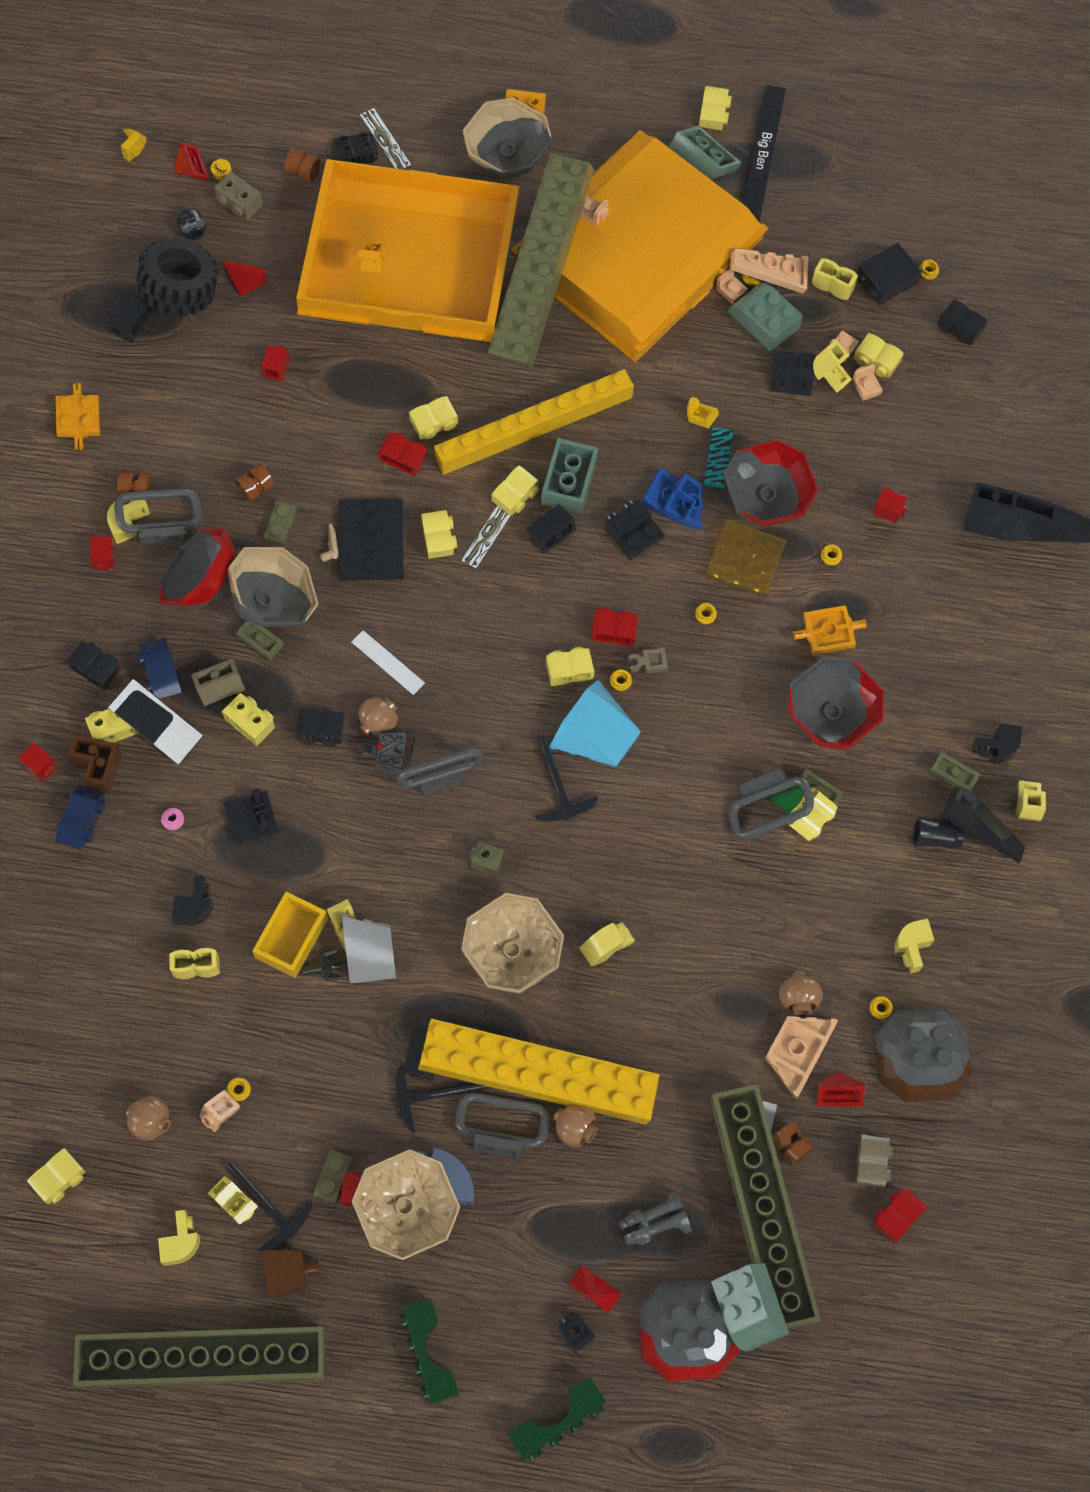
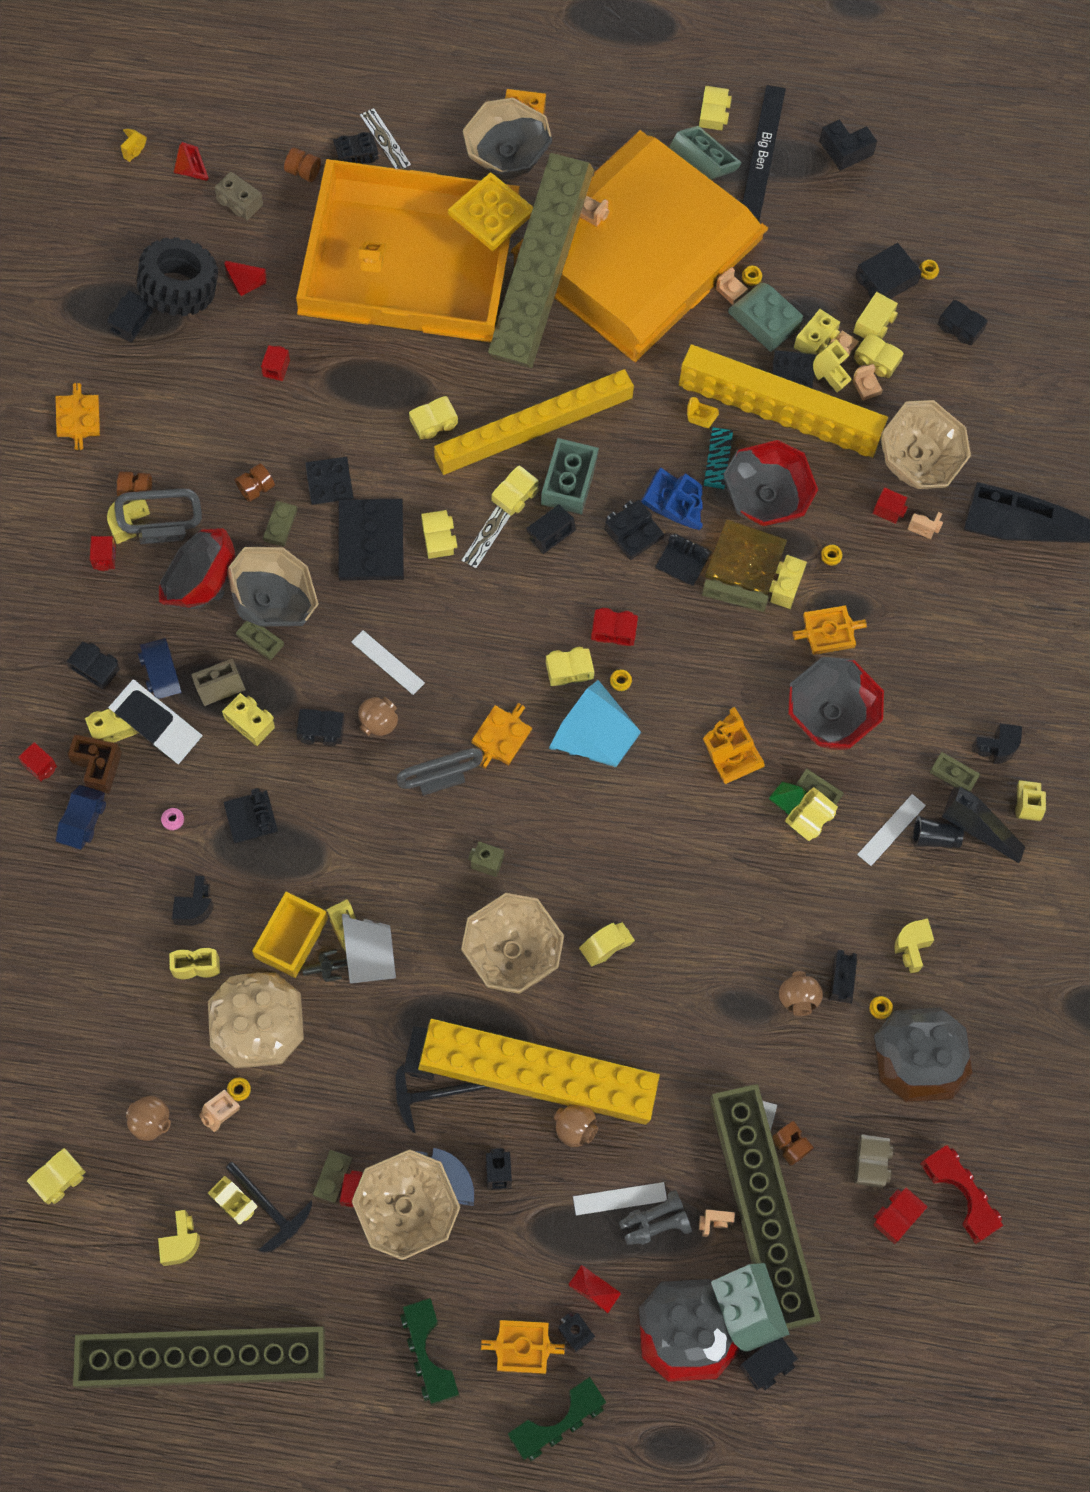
black head [177,209,206,240] -> none
yellow tile [211,159,232,180] -> none
reddish brown torso [262,1250,320,1300] -> none
tan bar [320,524,339,562] -> none
torso [363,731,416,779] -> none
red brick [378,432,427,476] -> none
dark grey bar [455,1092,550,1159] -> none
black piece [535,735,598,821] -> none
dark tan plate [628,648,668,674] -> none
yellow plate [695,603,717,624] -> none
dark grey bar [728,769,814,839] -> none
light nougat wing [730,249,808,294] -> none
light nougat wing [765,1016,838,1099] -> none
light yellow brick [812,258,858,300] -> none
red slope [816,1071,865,1106] -> none
none -> tan rock [208,972,304,1069]
none -> black hinge [305,457,354,505]
none -> yellow plate [448,172,533,251]
none -> light orange plate [471,703,532,769]
none -> light orange plate [481,1320,565,1374]
none -> black brick [486,1148,512,1190]
none -> white sticker [573,1182,667,1215]
none -> black hinge [655,533,712,586]
none -> yellow brick [679,344,888,458]
none -> light nougat bracket [699,1210,735,1237]
none -> olive plate [702,579,769,612]
none -> light orange slope [703,707,765,784]
none -> black brick [739,1338,798,1391]
none -> light yellow brick [769,555,807,609]
none -> light yellow brick [794,309,840,356]
none -> black brick [819,119,877,171]
none -> black hinge [829,950,857,1004]
none -> light yellow brick [853,292,898,339]
none -> white sticker [857,794,926,866]
none -> tan rock [881,400,971,489]
none -> light nougat bracket [908,512,943,539]
none -> red arch [920,1145,1004,1244]

